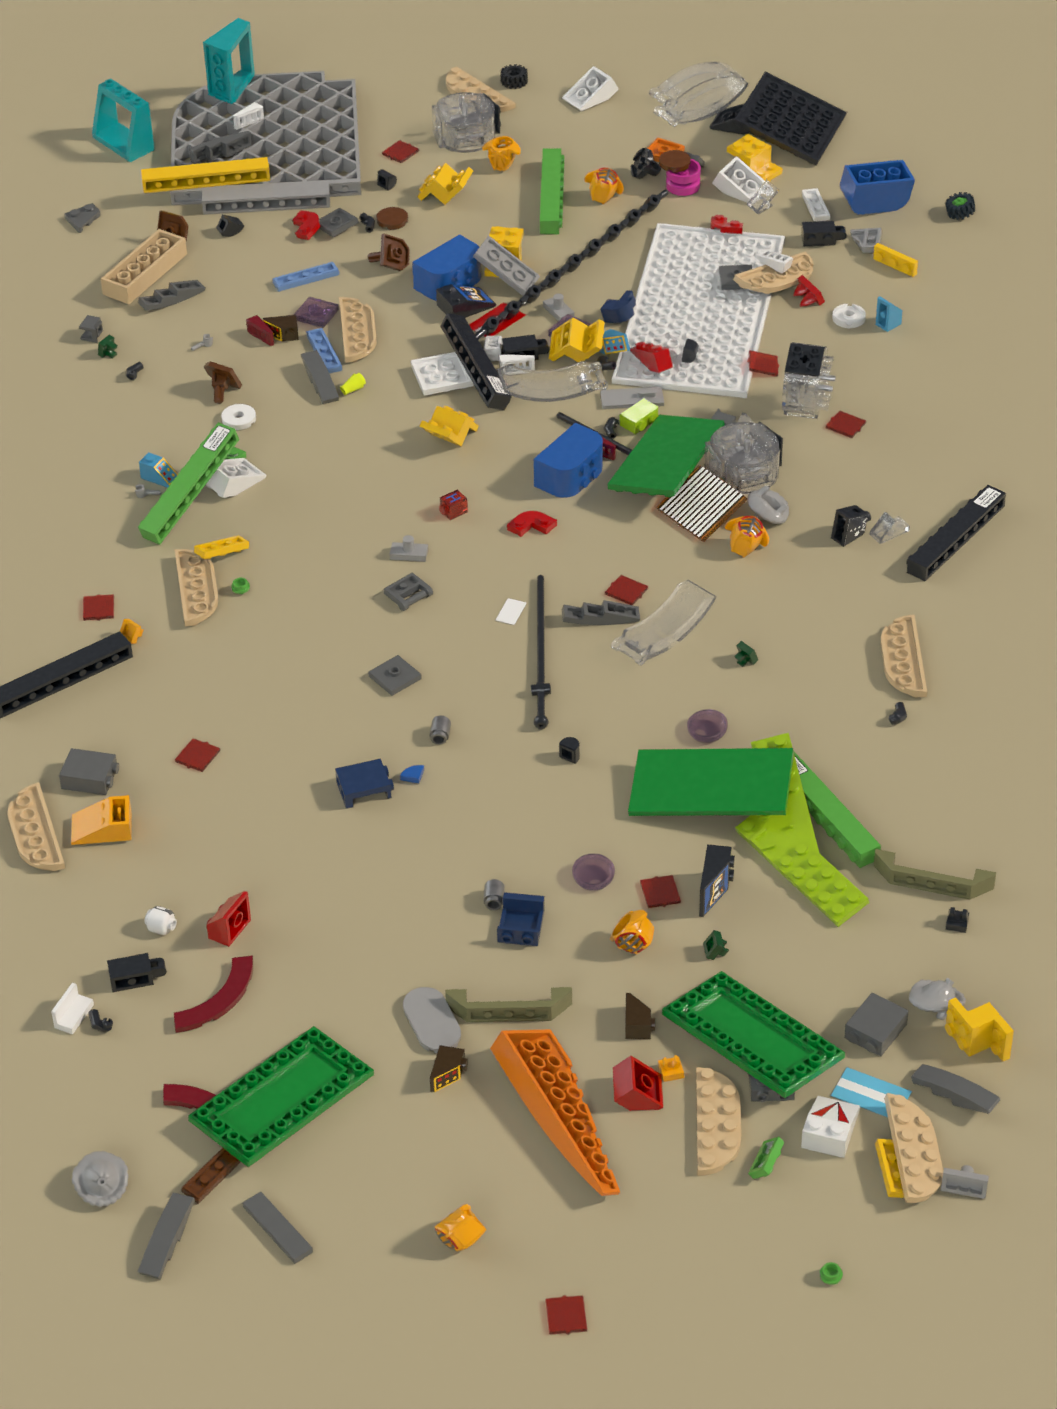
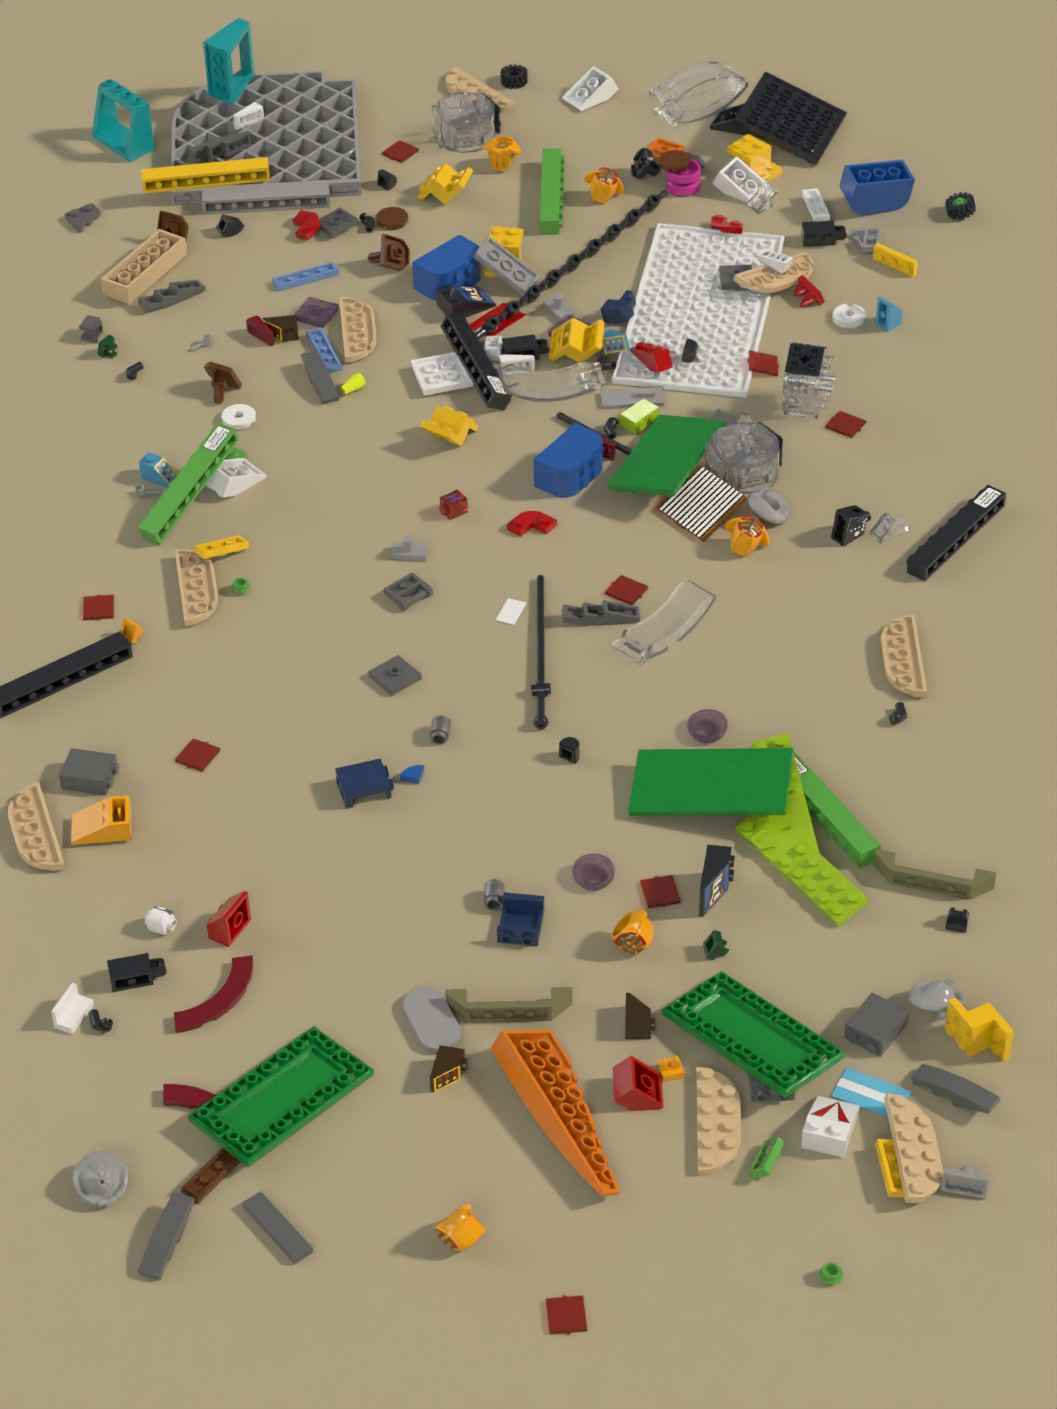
dark green tile [735,641,758,667] -> none

